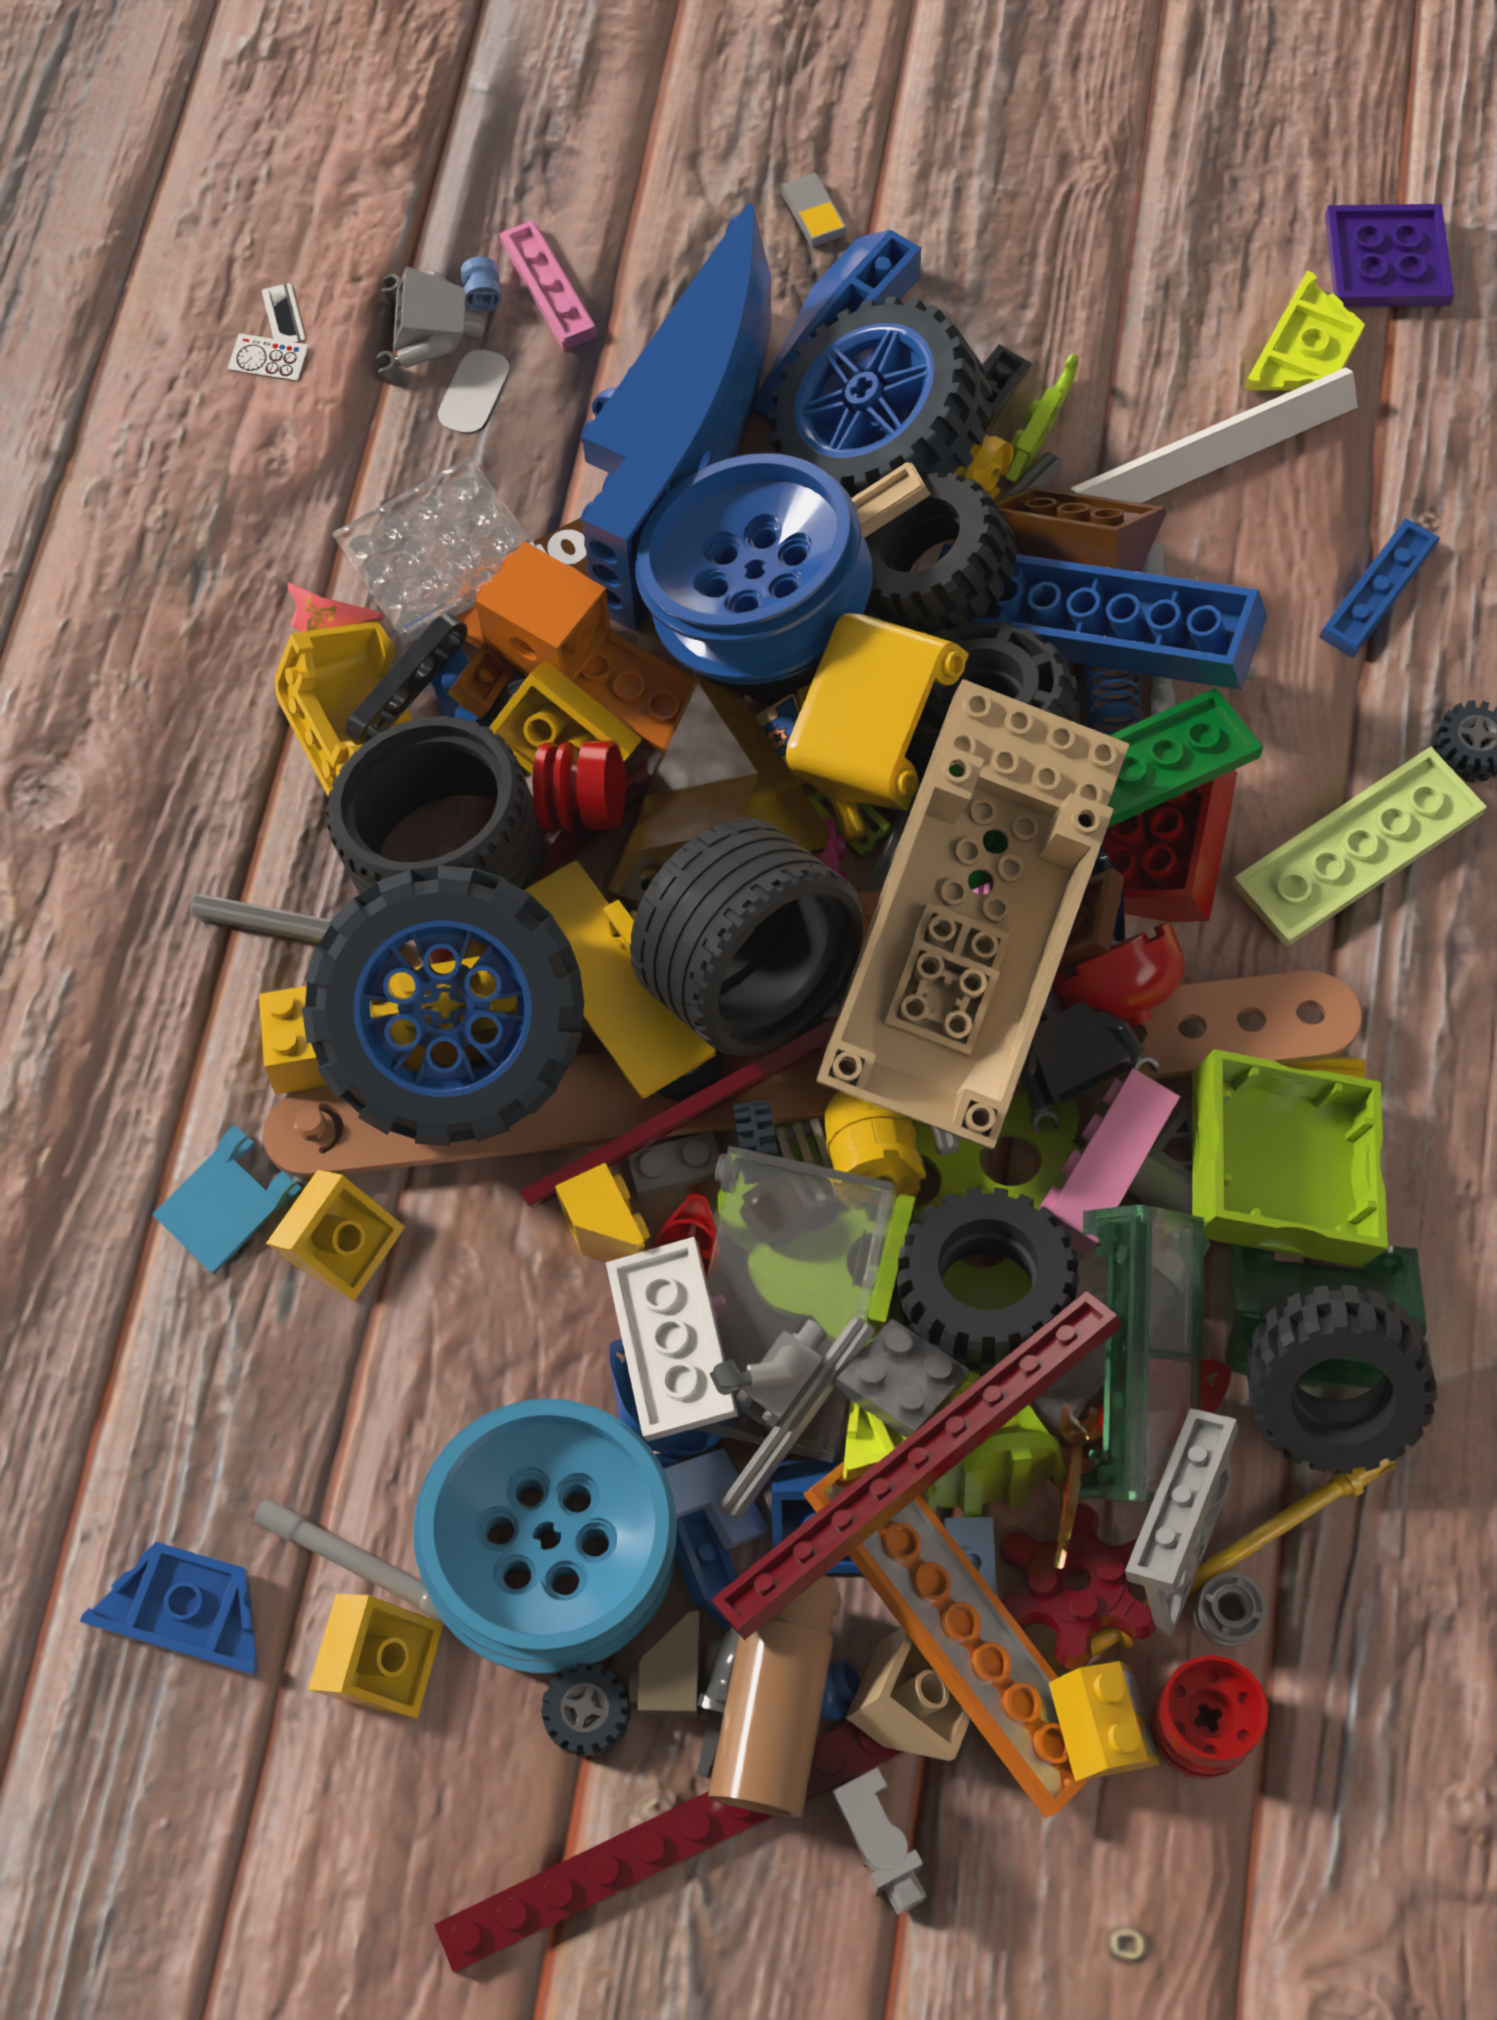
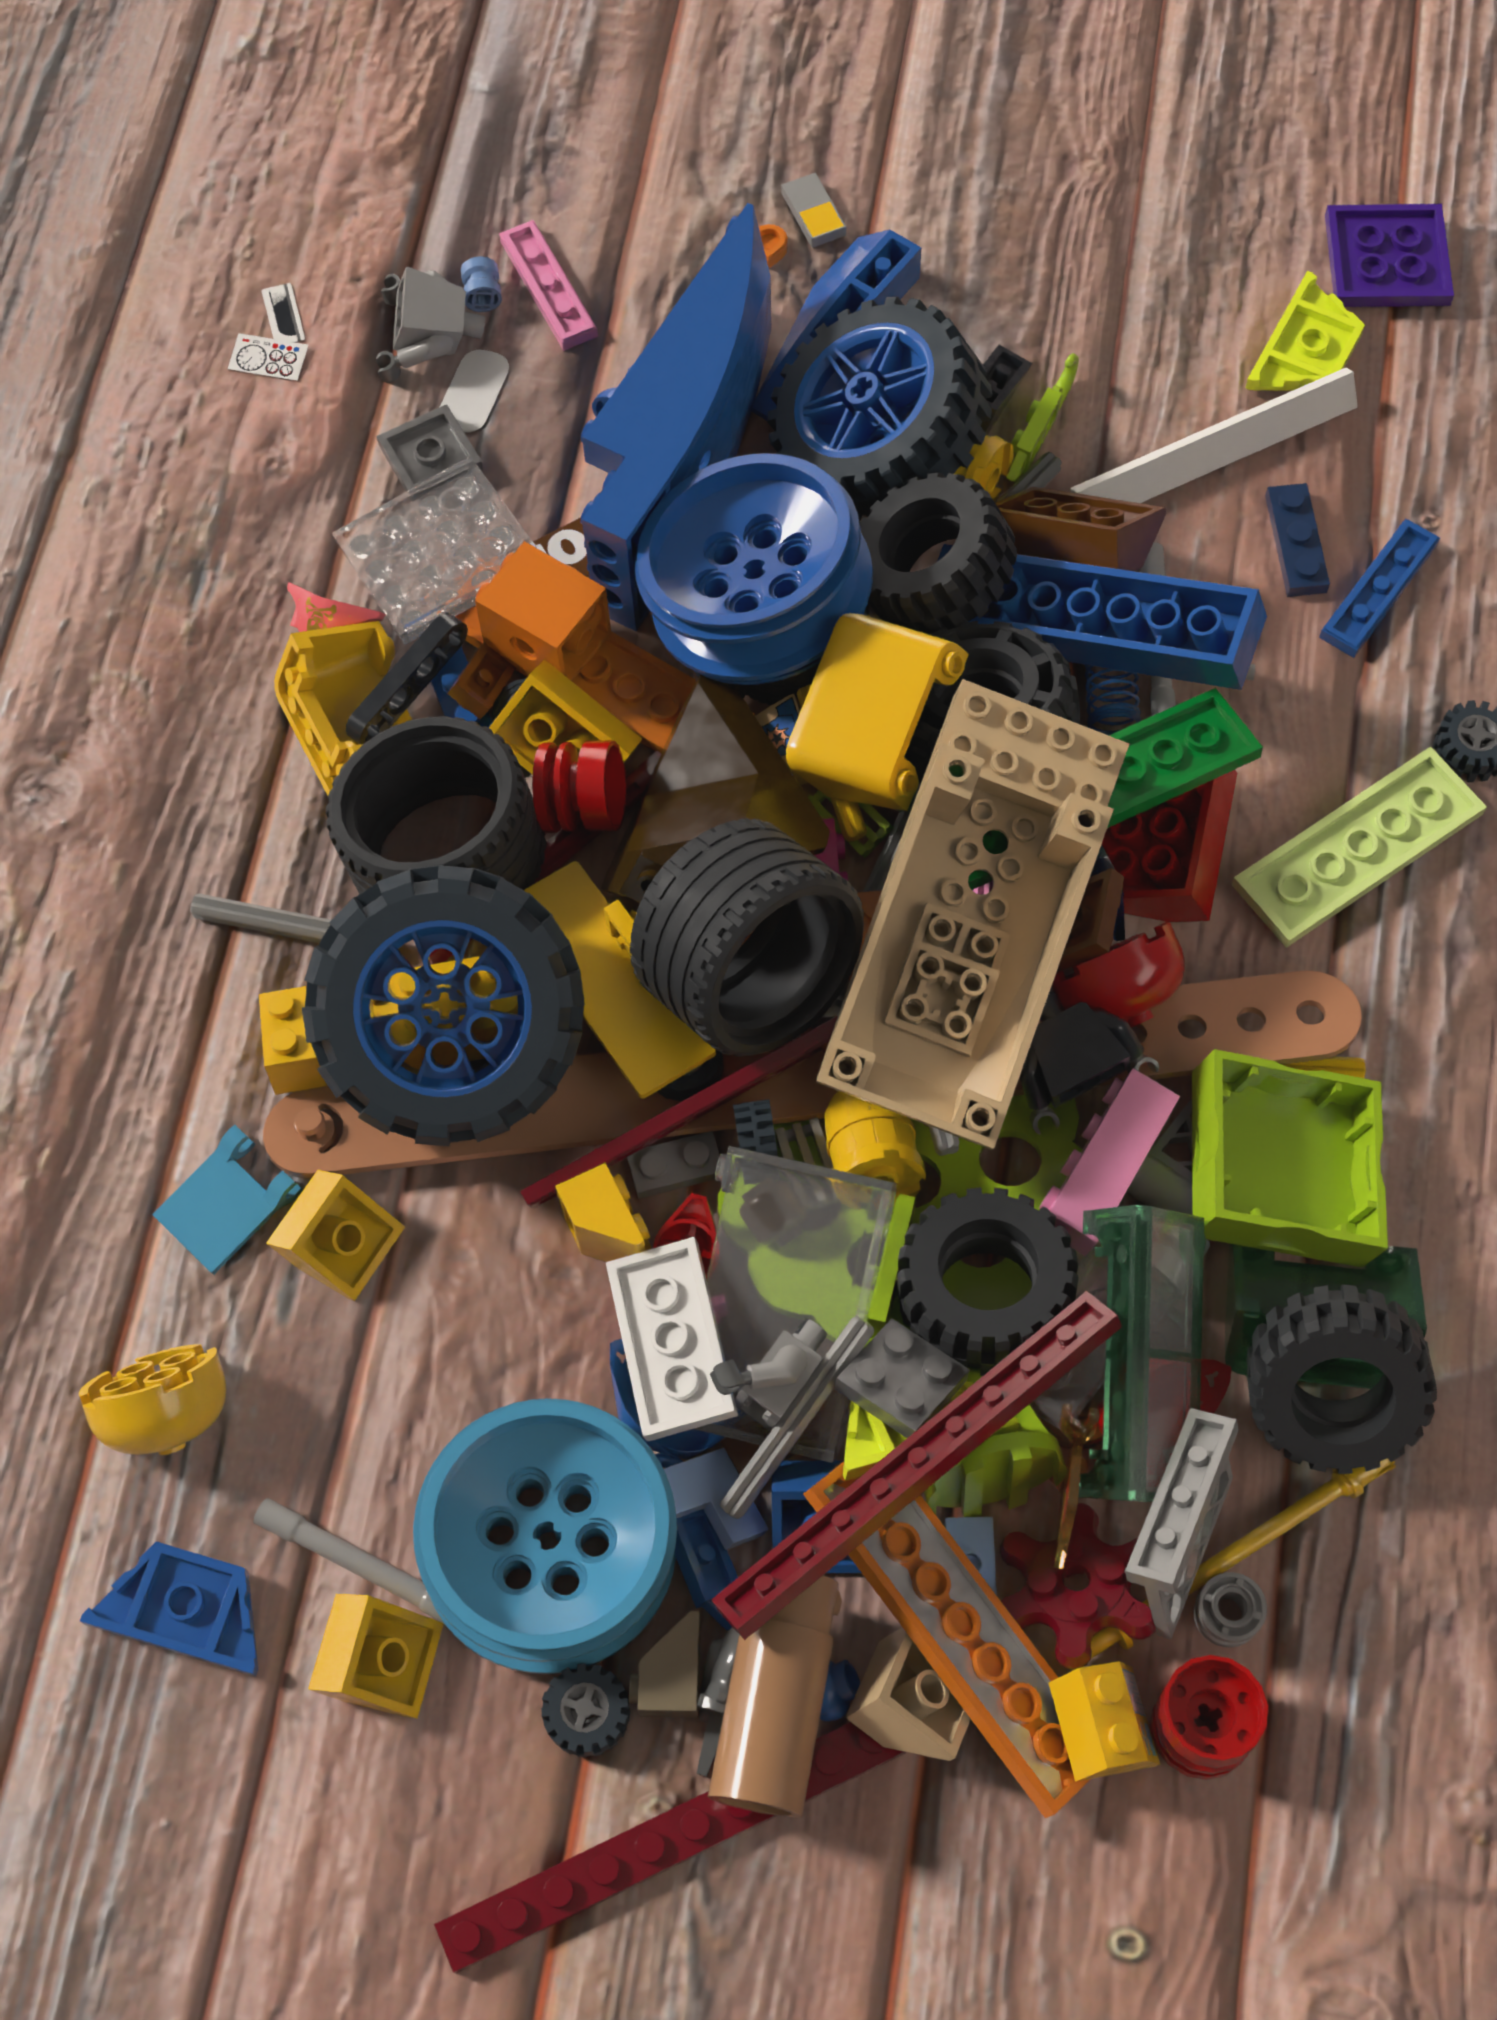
light grey hips [832,1767,927,1916] -> none
tan tile [851,462,931,538] -> none
none -> yellow cylinder [79,1344,226,1455]
none -> flat silver plate [376,404,483,503]
none -> orange tile [759,224,788,269]
none -> dark blue plate [1265,483,1330,597]

